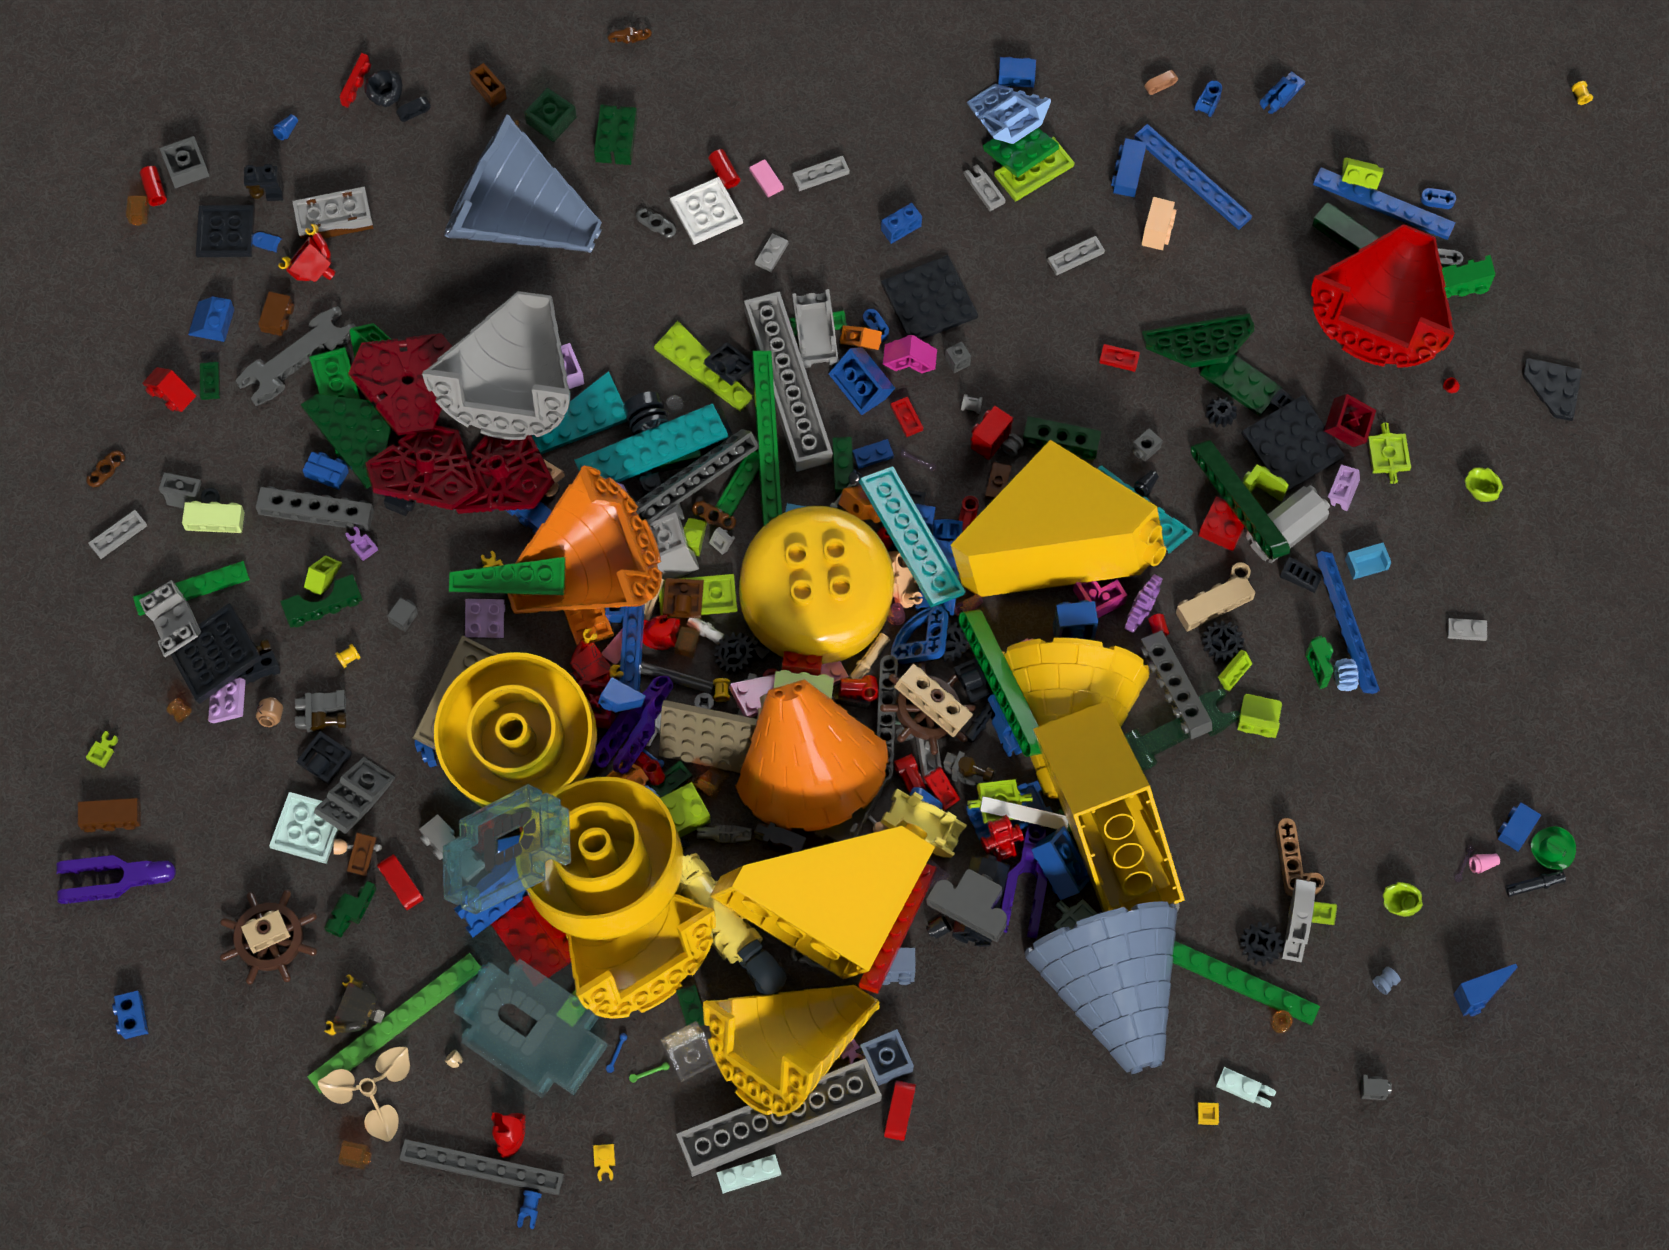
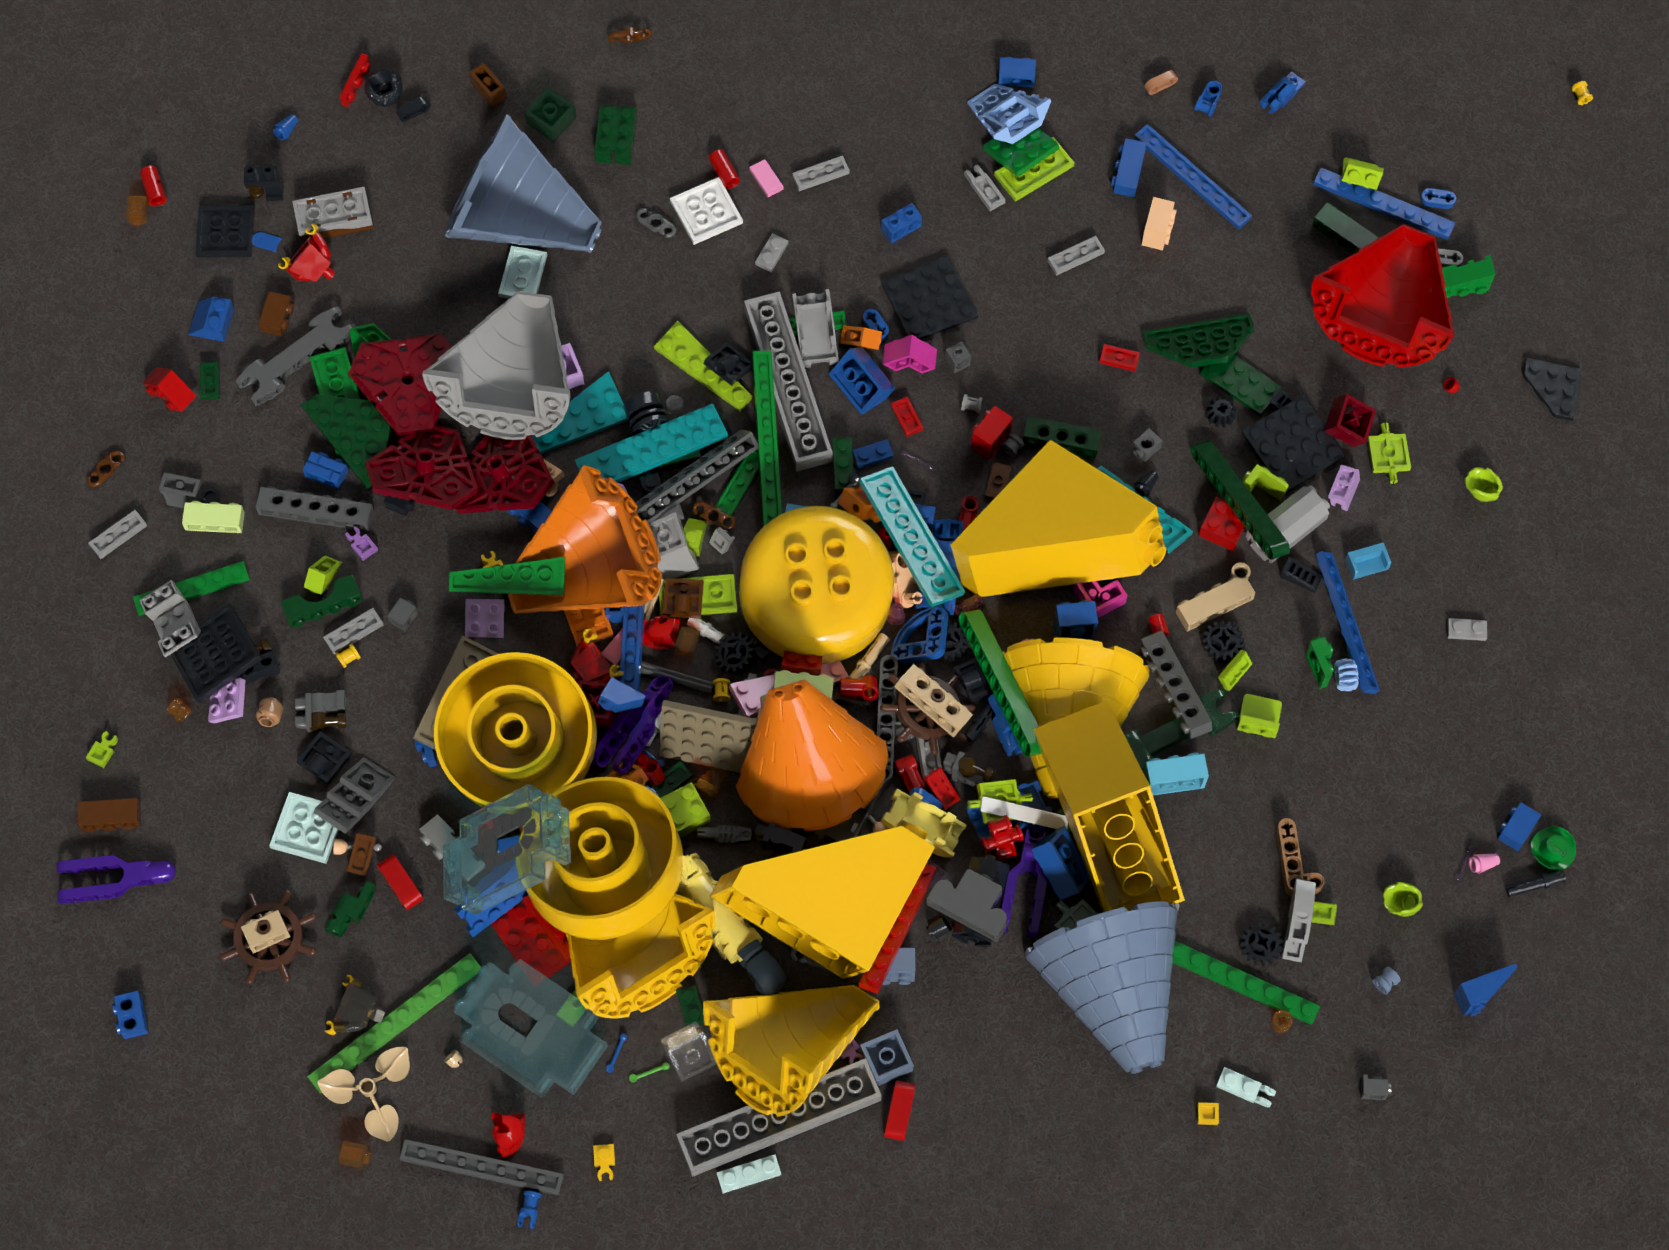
dark grey brick [160,136,209,188] -> none
flat silver wheel [694,693,714,710] -> none
medium lavender gear [1125,574,1163,633] -> none
none -> light grey plate [323,608,384,655]
none -> light aqua plate [498,246,547,299]
none -> medium azure brick [1143,753,1209,795]

